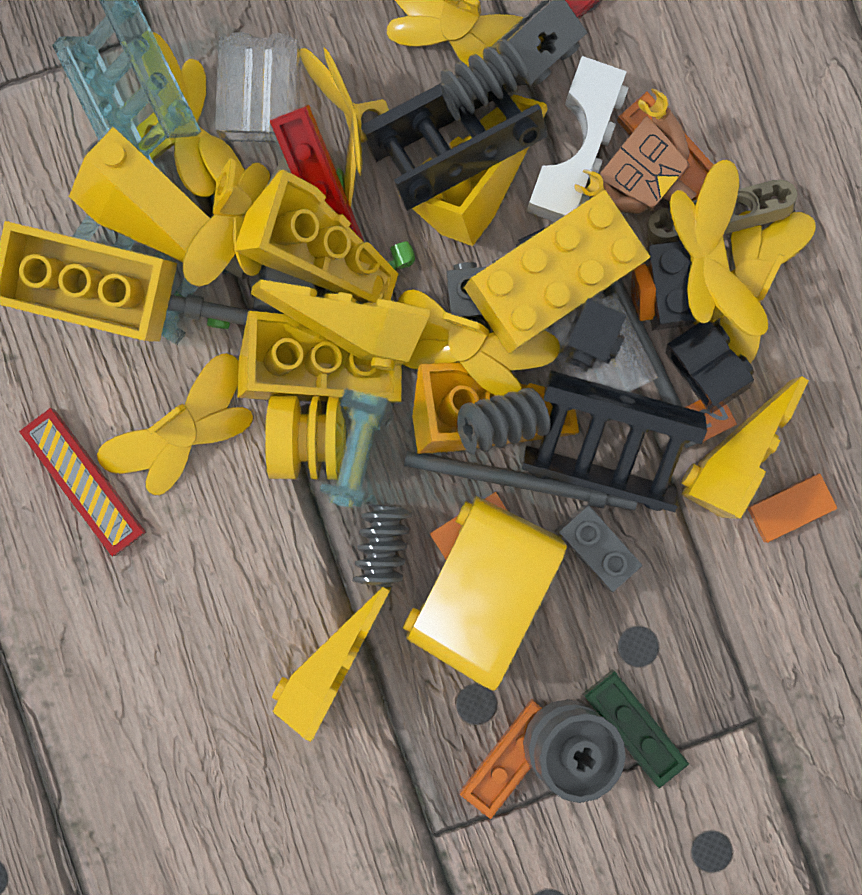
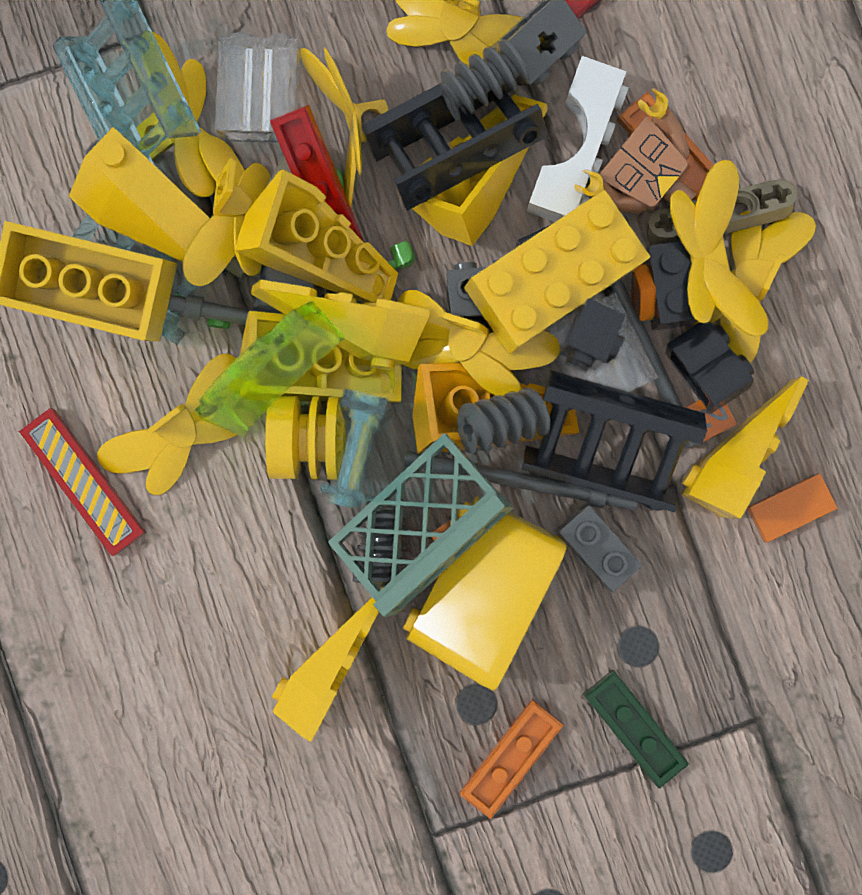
dark grey wheel [523,699,626,803] -> none
none -> clear neon green windscreen [195,301,344,437]
none -> sand green fence [328,433,514,617]

